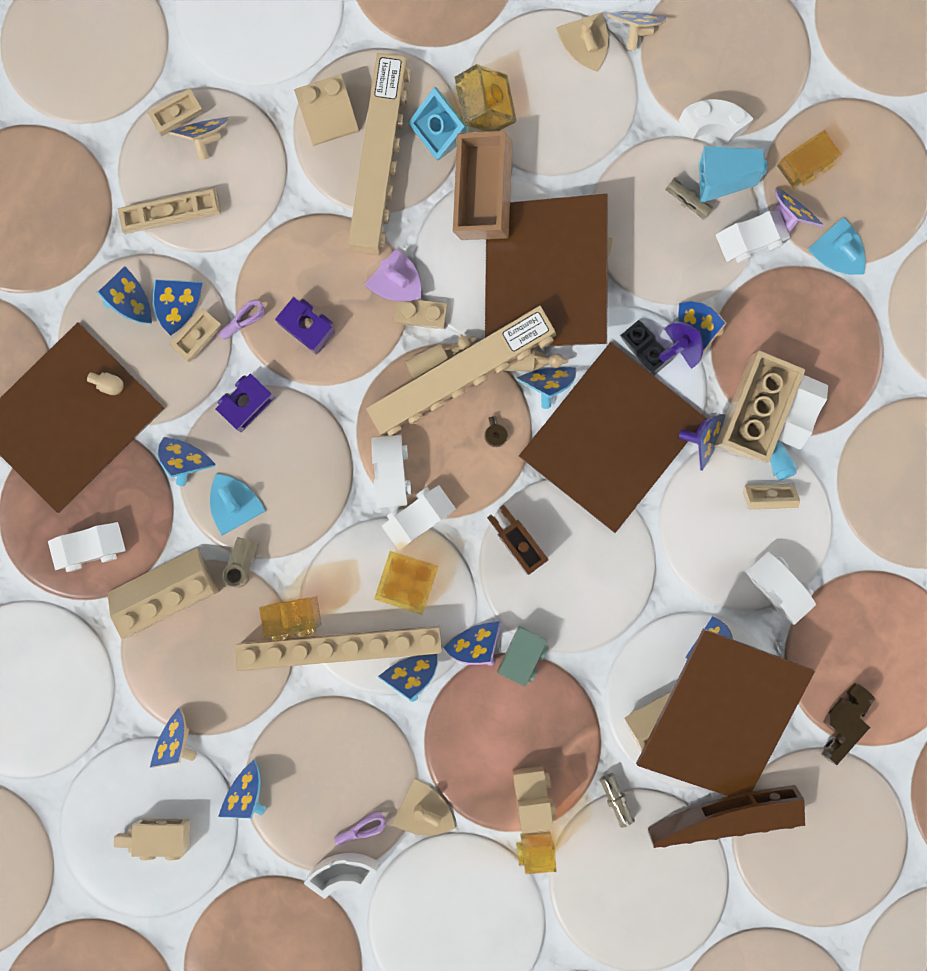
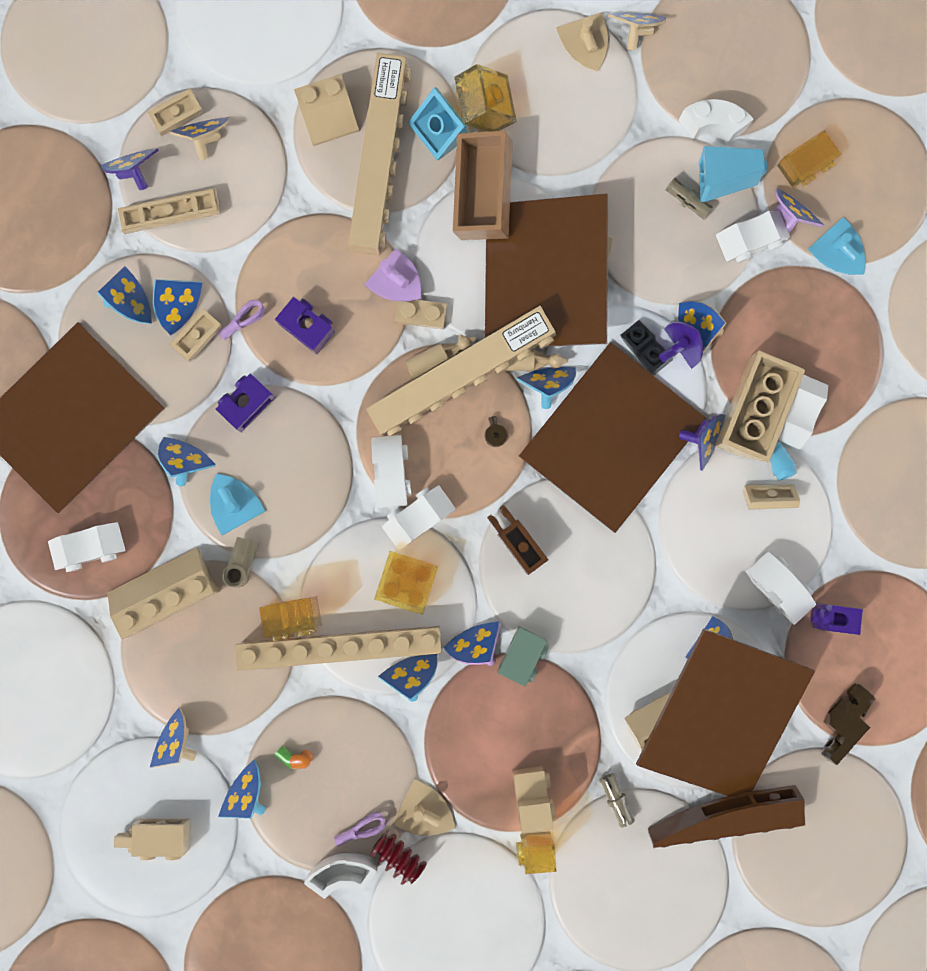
tan cylinder [87,372,124,395] -> none
none -> shield [101,148,159,190]
none -> arm [274,745,313,769]
none -> dark red piece [369,829,427,885]
none -> dark purple brick [810,603,863,635]

